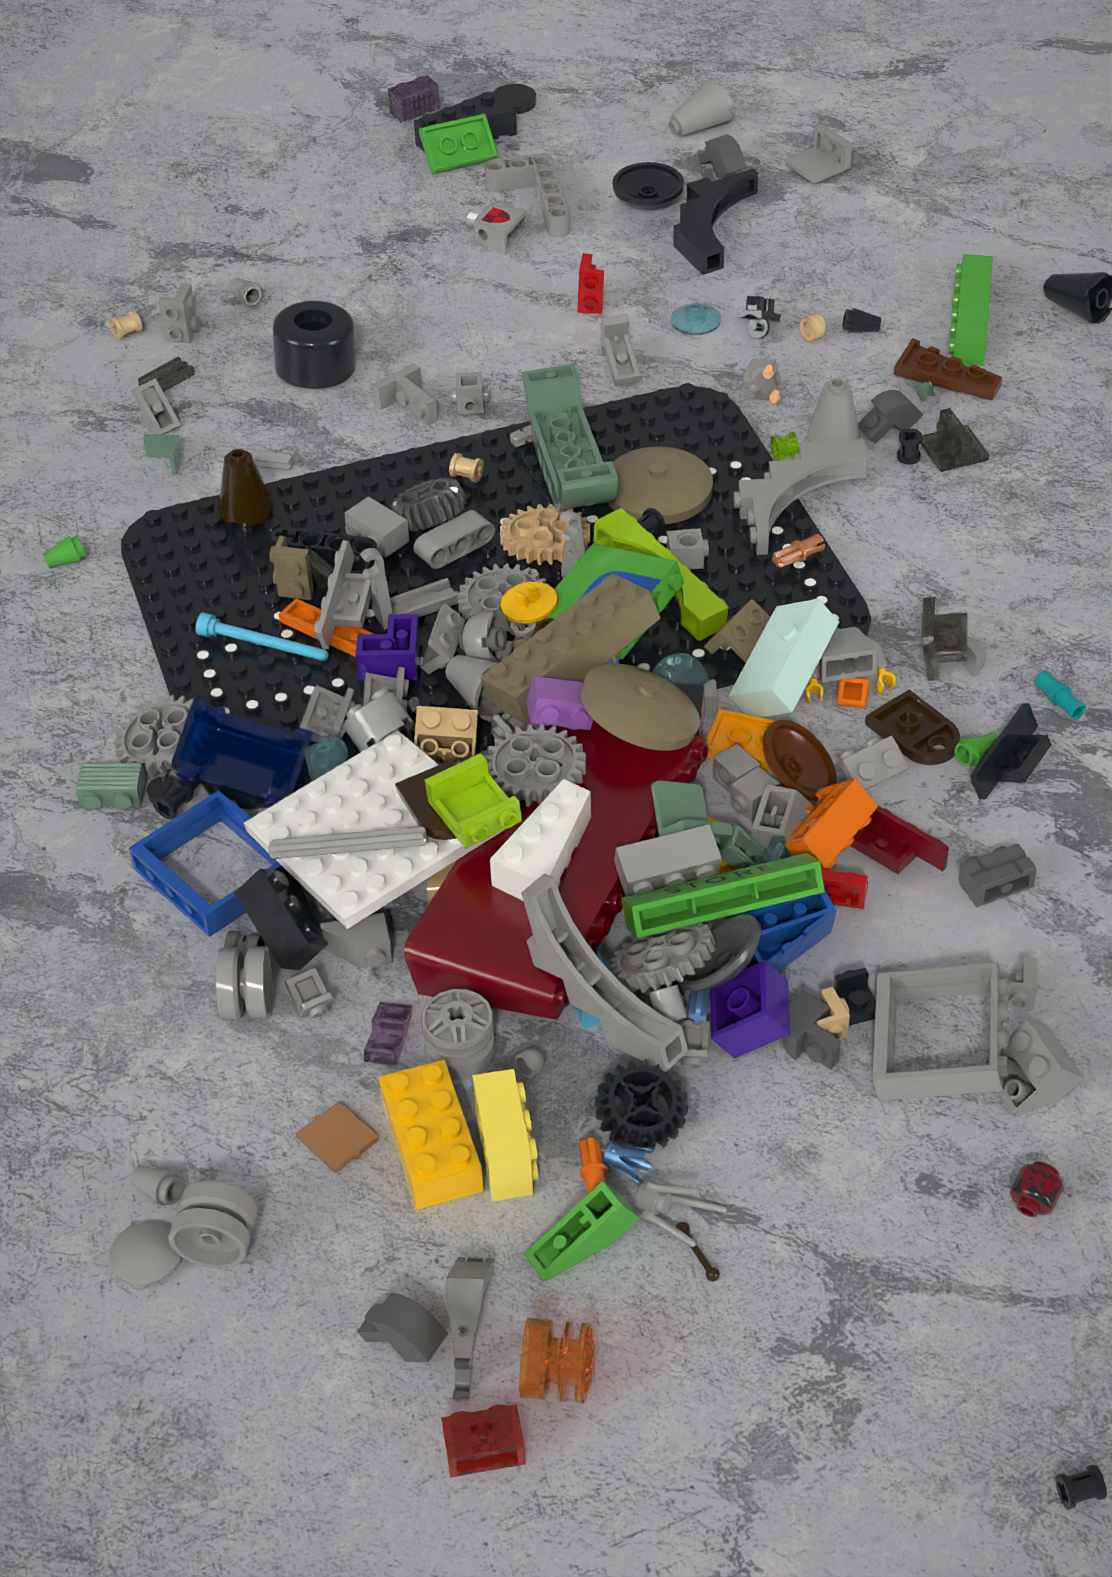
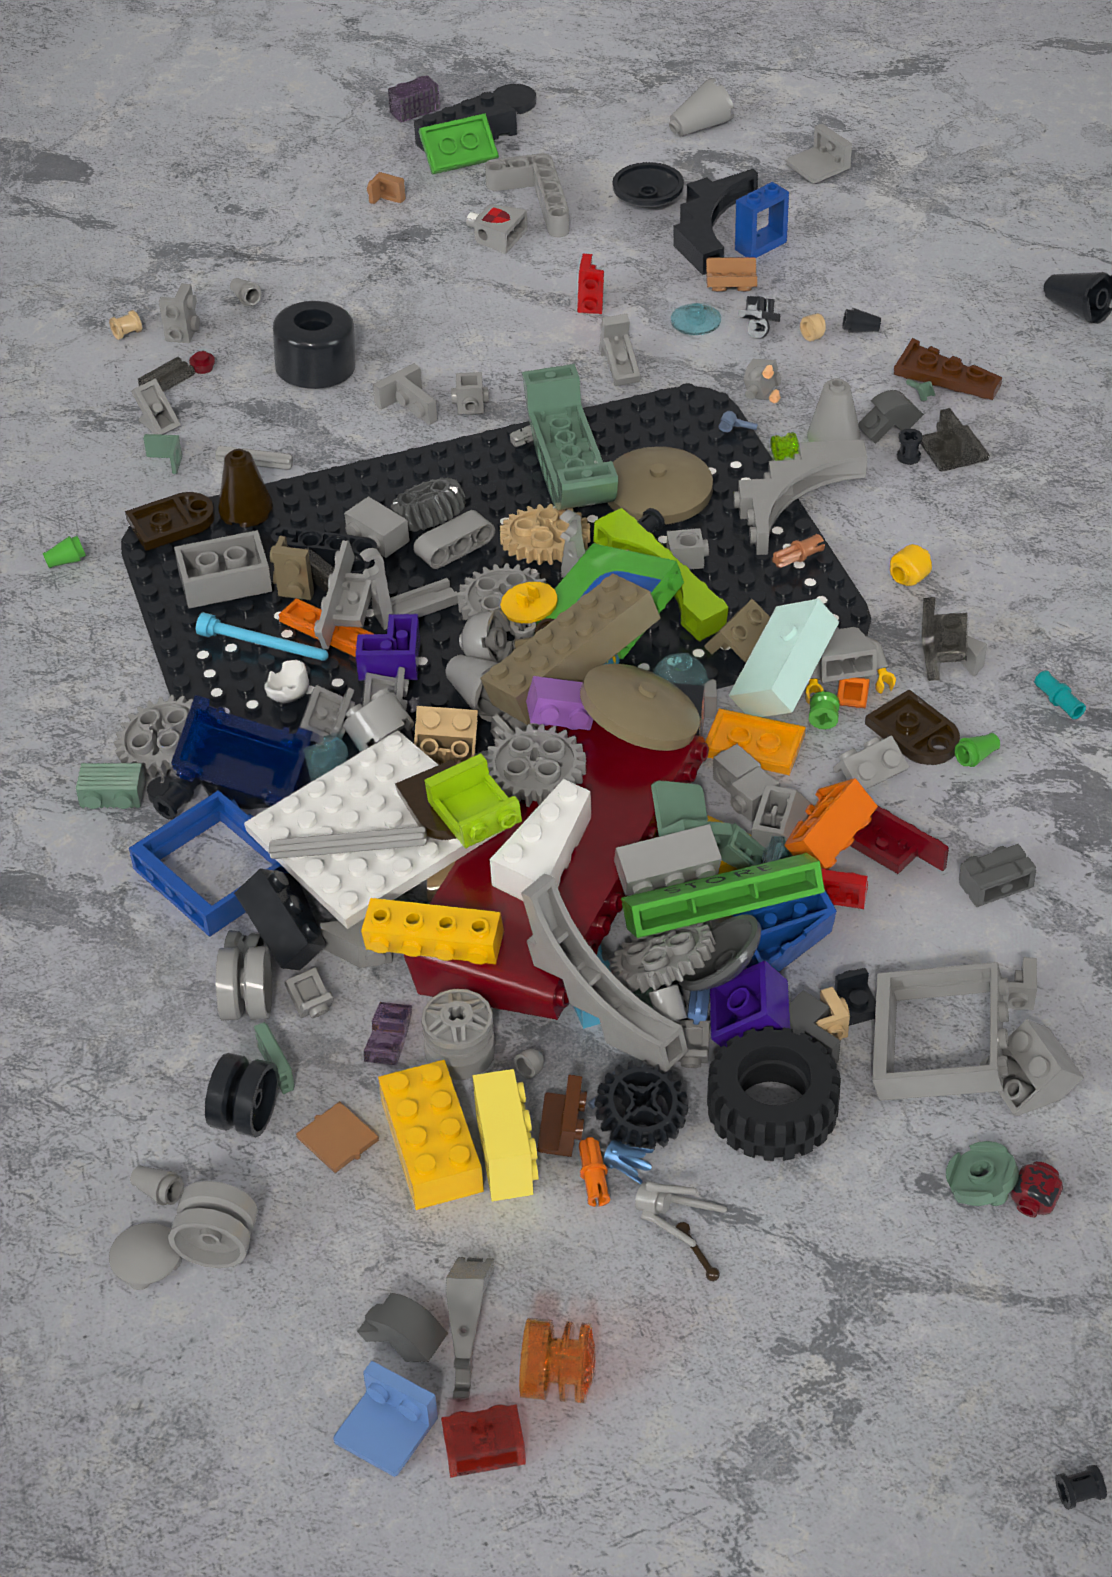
light grey bracket [421,603,465,674] -> none
tan bush [449,453,484,483] -> none
bright green slope [524,1181,640,1281] -> none
dark grey brick [698,134,747,178] -> none
reddish brown dish [763,720,837,802] -> none
bright green brick [949,254,993,366] -> none
black bracket [970,703,1052,799] -> none
none -> dark brown tile [125,492,215,551]
none -> light grey brick [174,530,272,609]
none -> dark red plate [189,351,215,374]
none -> black wheel [205,1053,279,1138]
none -> sand green tile [254,1022,295,1094]
none -> white hair [264,660,309,703]
none -> medium blue bracket [333,1361,438,1477]
none -> yellow brick [361,898,504,964]
none -> medium nougat bracket [367,172,406,204]
none -> reddish brown bracket [537,1074,587,1157]
none -> medium nougat bracket [706,257,757,291]
none -> black tyre [707,1026,841,1161]
none -> sand blue hand [719,411,758,432]
none -> blue window [735,182,789,258]
none -> bright green wheel [809,691,840,730]
none -> yellow head [890,544,932,586]
none -> sand green plate [946,1141,1019,1206]

